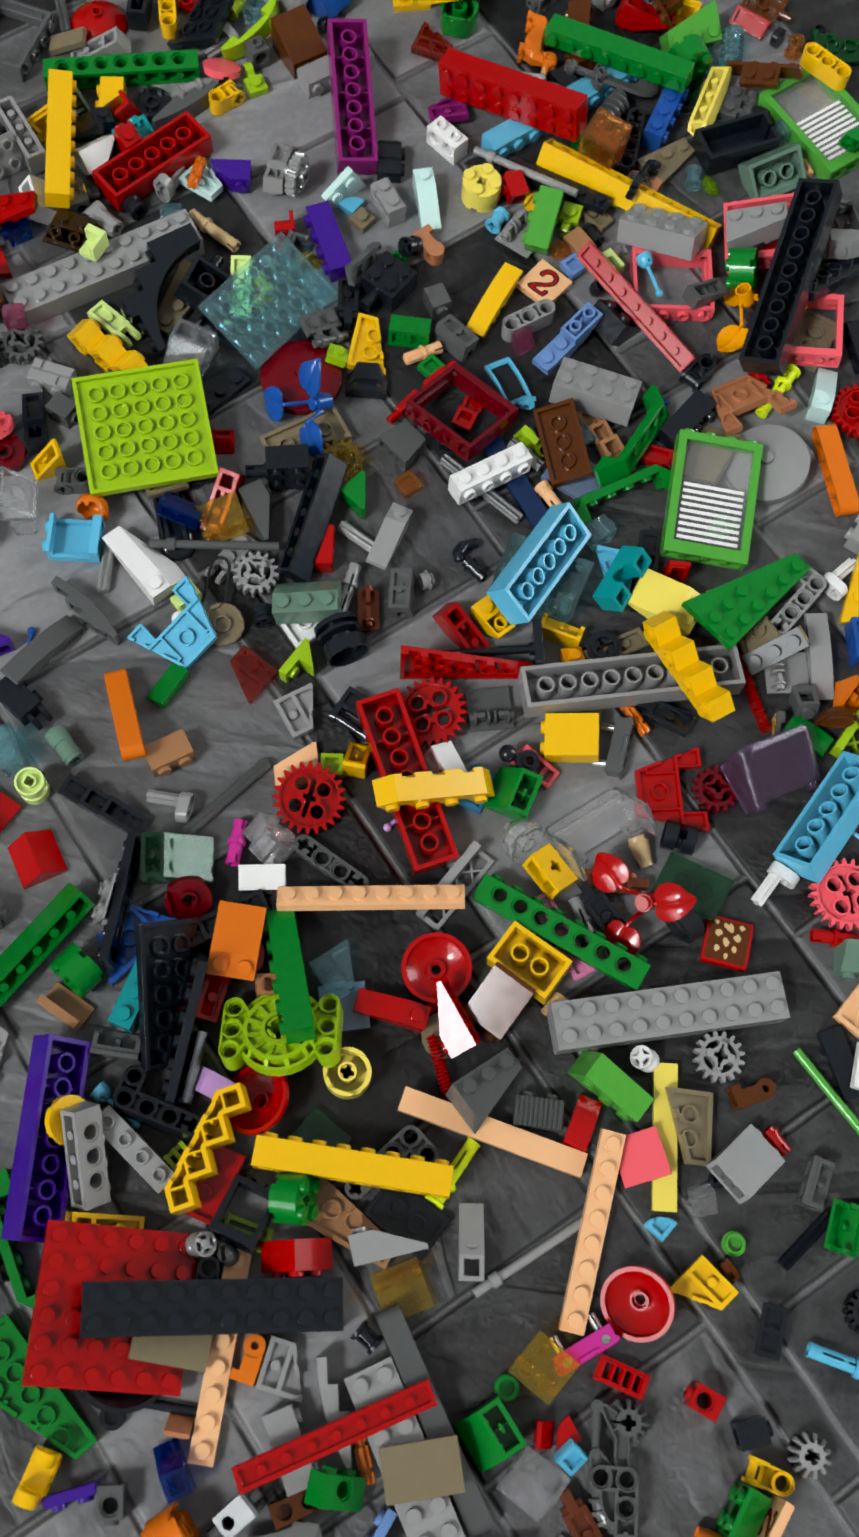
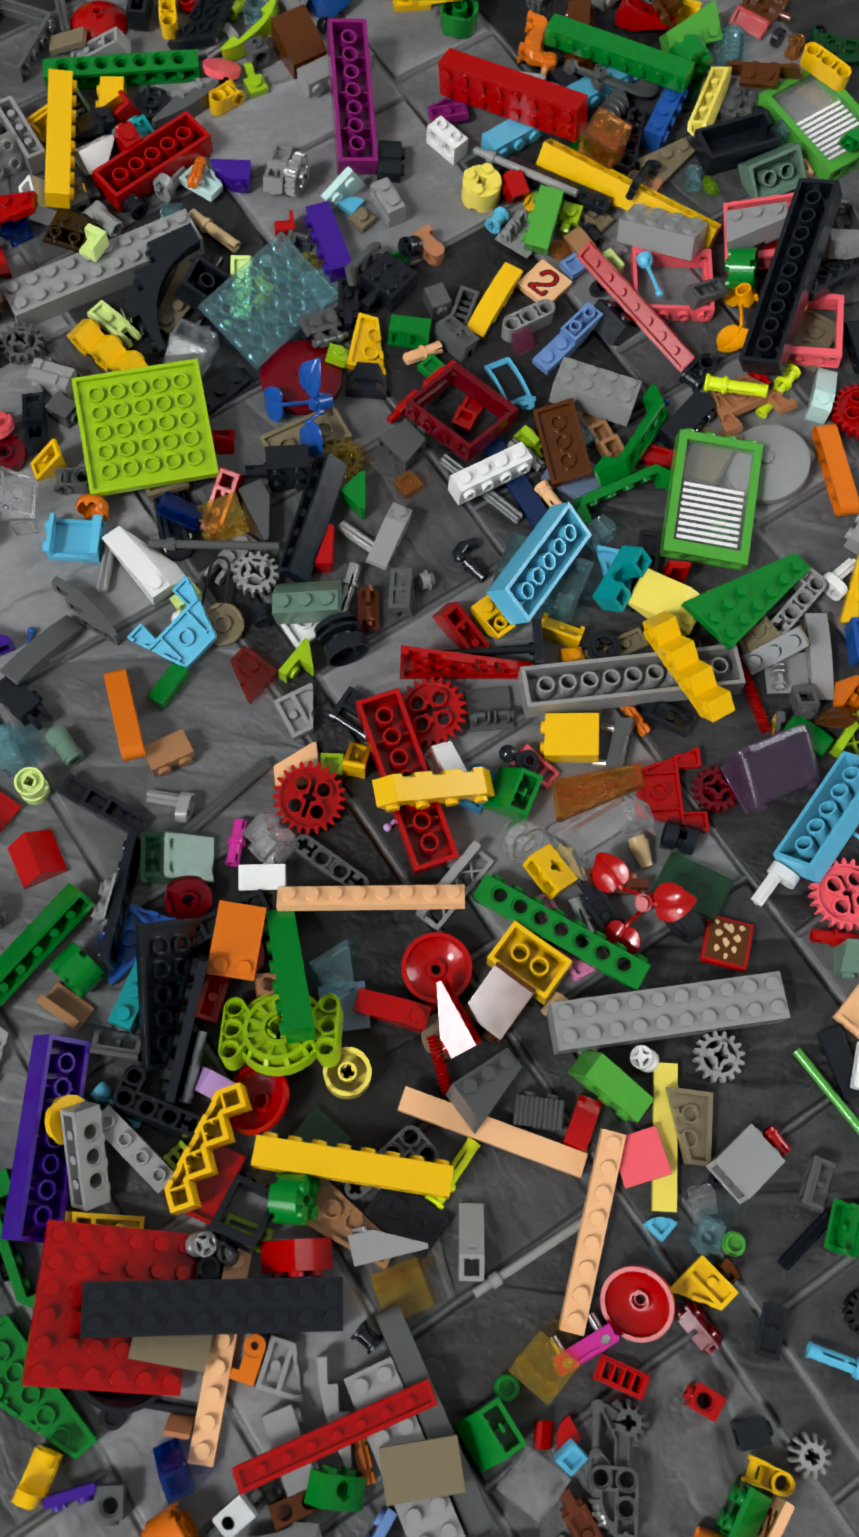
clear pink slope [2,303,28,331] -> none
clear red wing [411,22,453,62] -> none
light aqua slope [412,167,442,232] -> none
reddish brown leg [725,1078,776,1112] -> none
none -> dark grey slope [450,285,480,326]
none -> clear orange wing [552,763,645,823]
none -> hinge [675,1300,722,1355]
none -> clear light blue brick [690,1213,726,1256]
none -> neon yellow pin [704,373,769,398]

